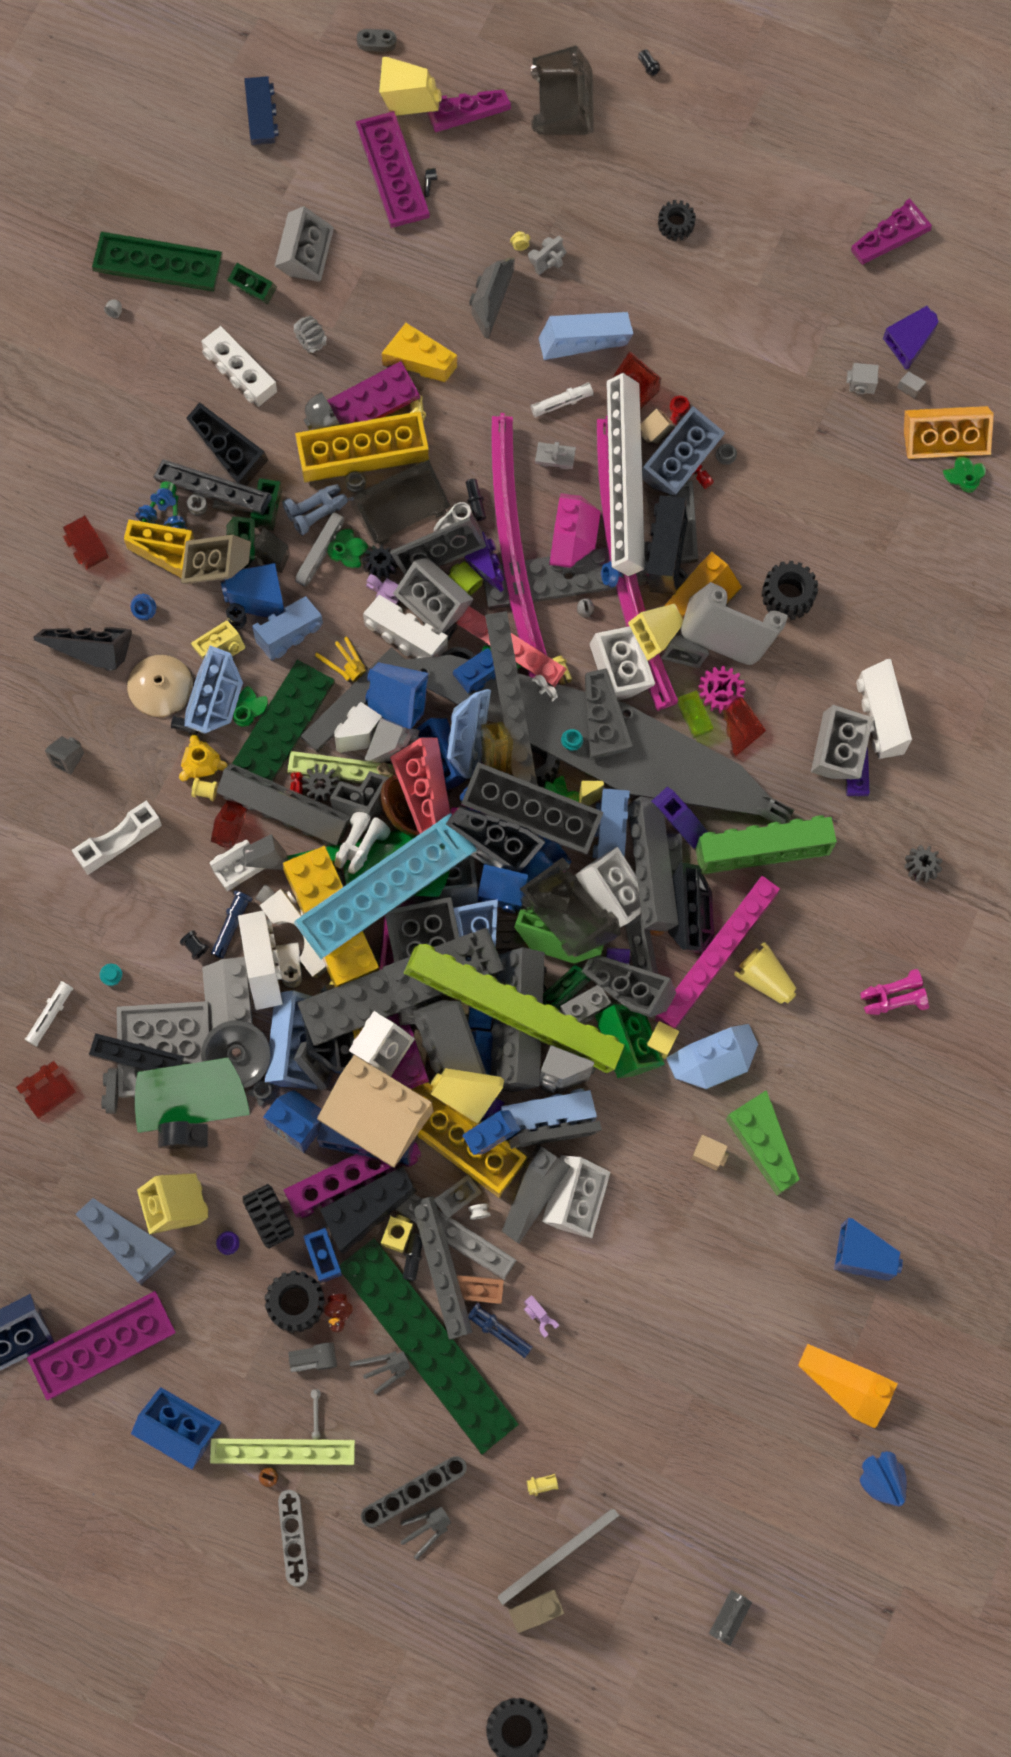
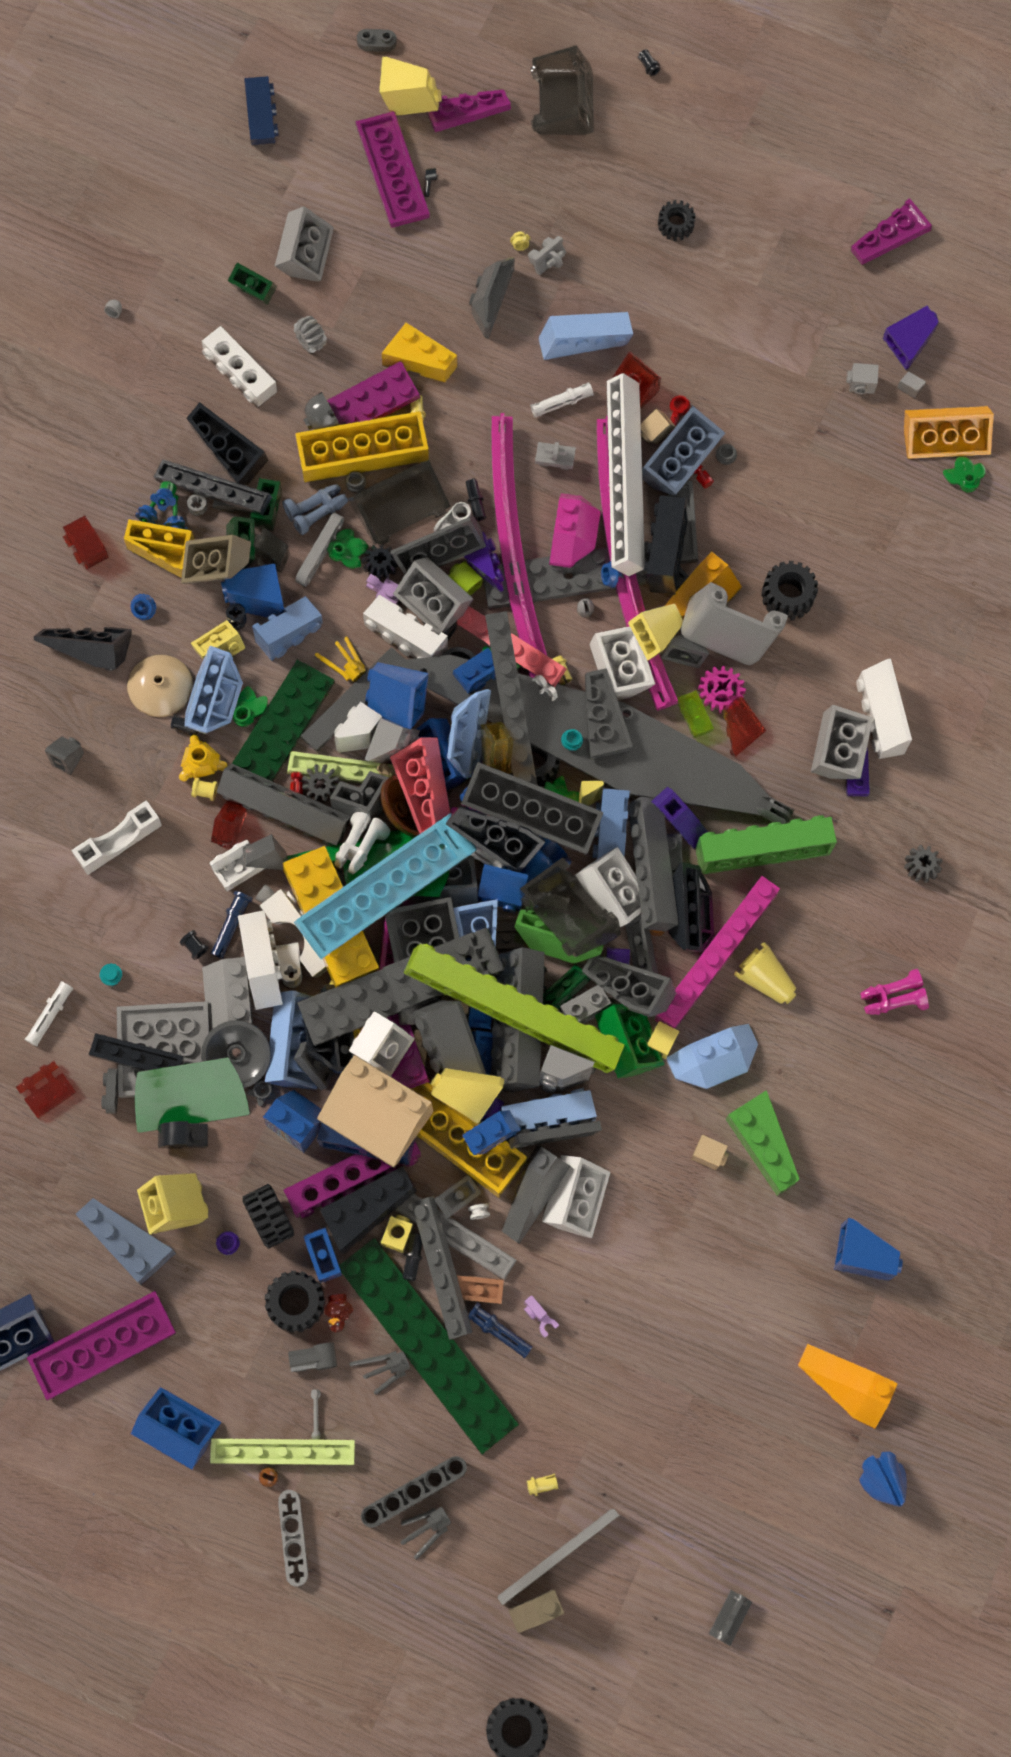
dark green plate [92,231,223,292] -> none

